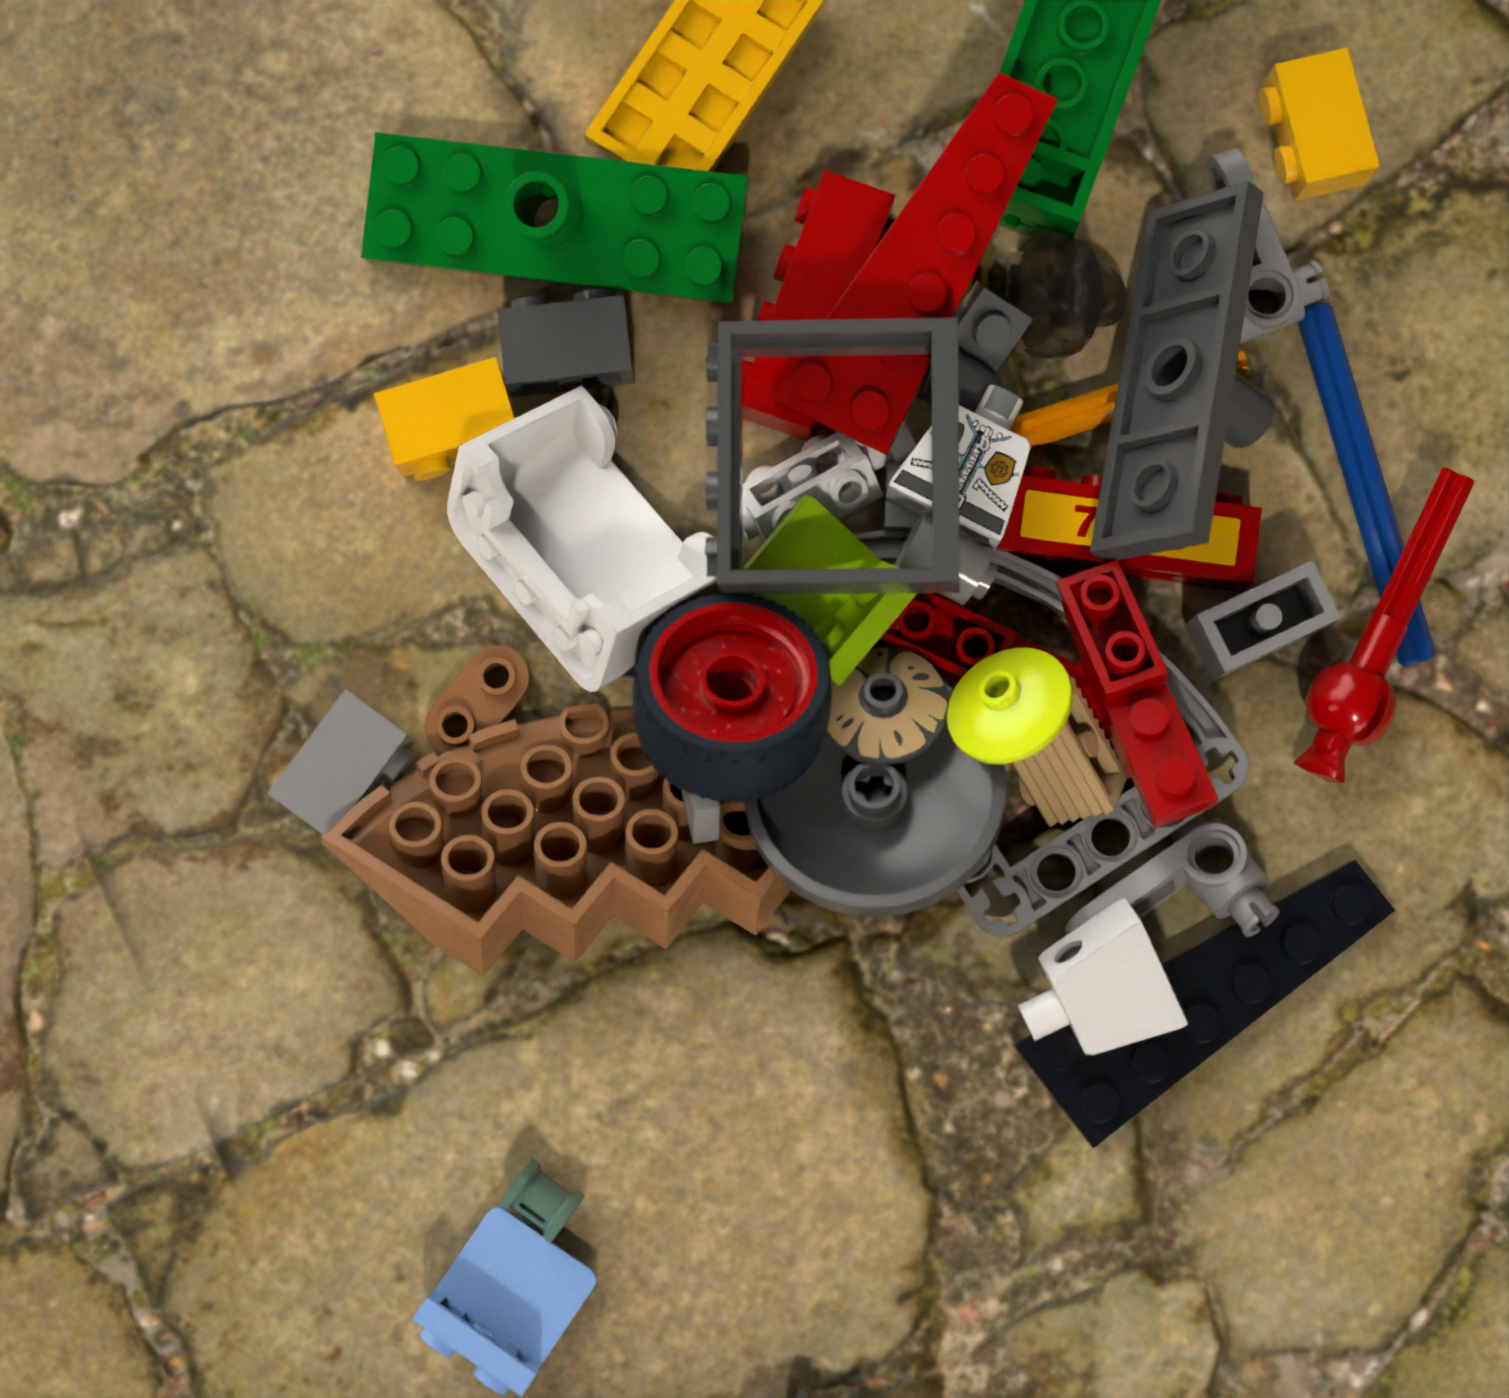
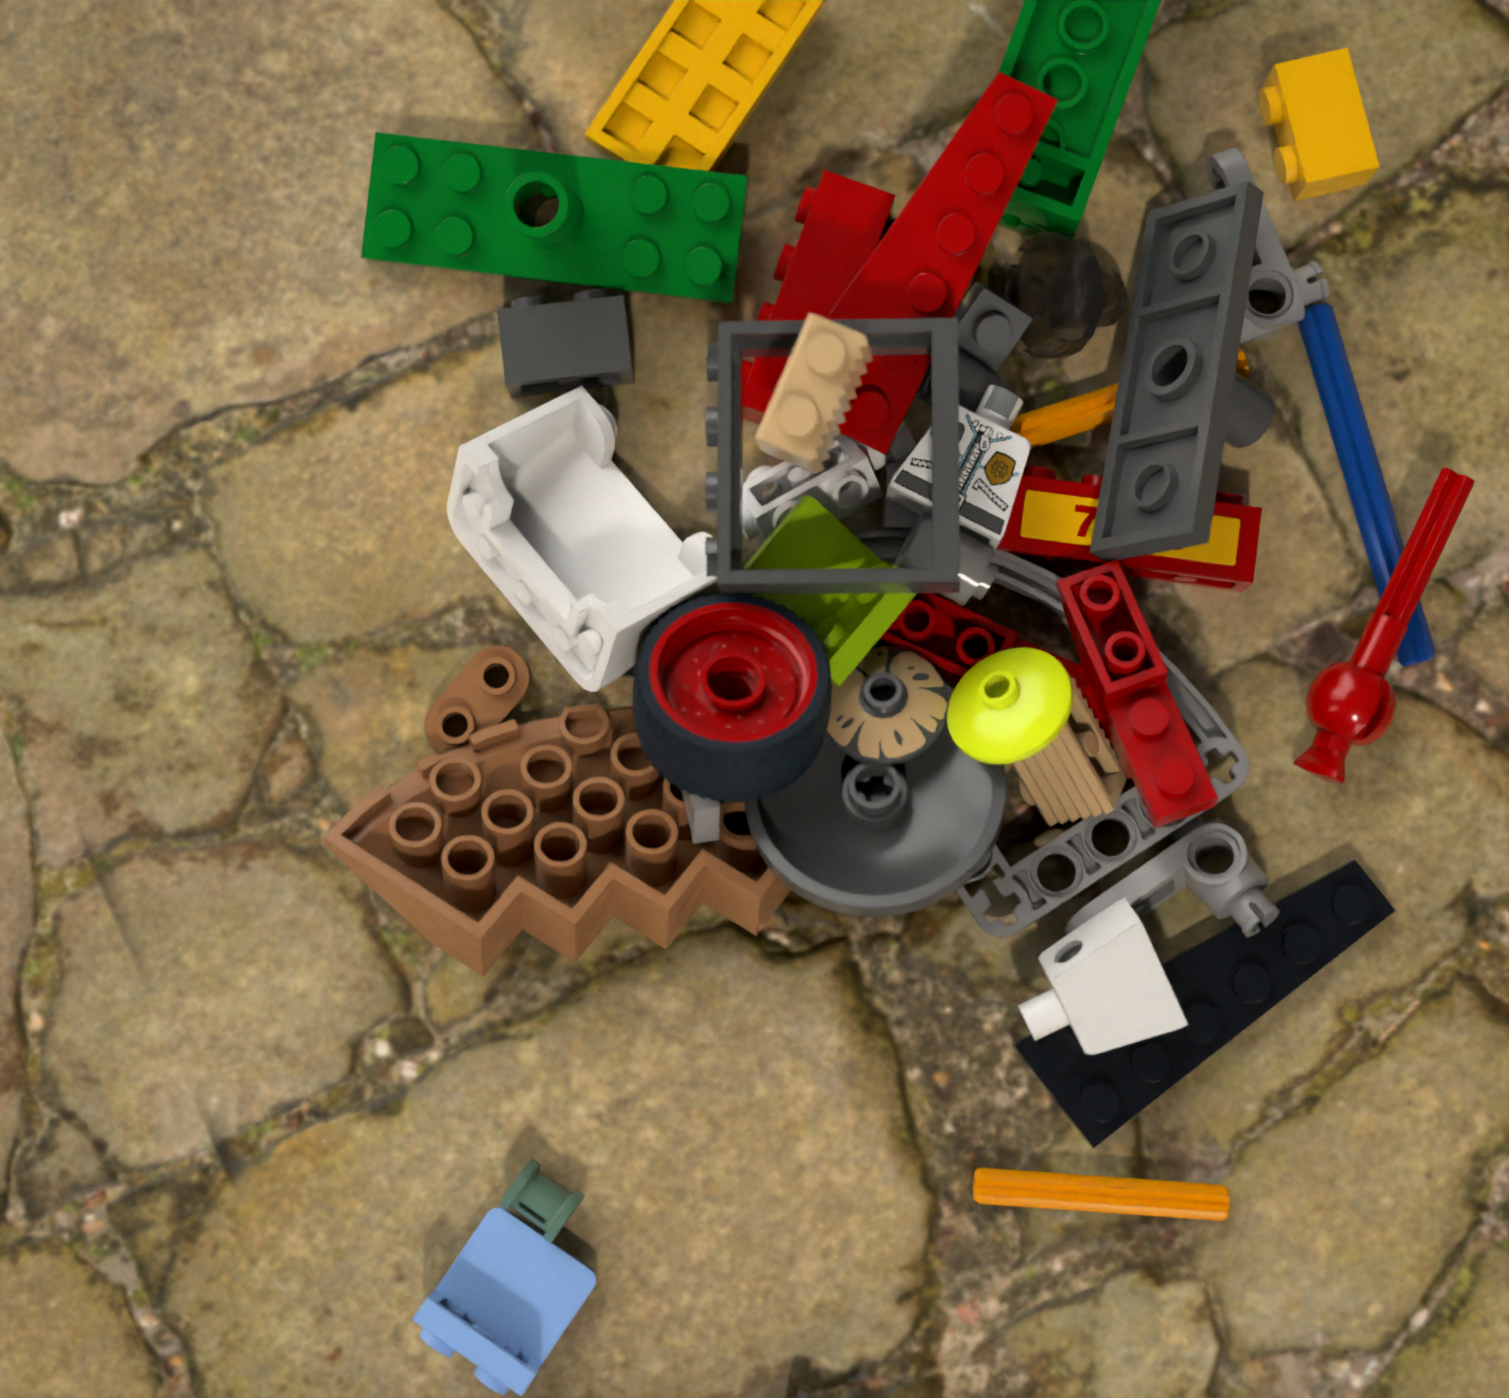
light grey brick [267,689,416,835] -> none
yellow brick [373,357,516,481] -> none
light grey brick [1184,560,1342,682] -> none
none -> tan brick [755,313,873,474]
none -> light orange axle [973,1168,1230,1221]

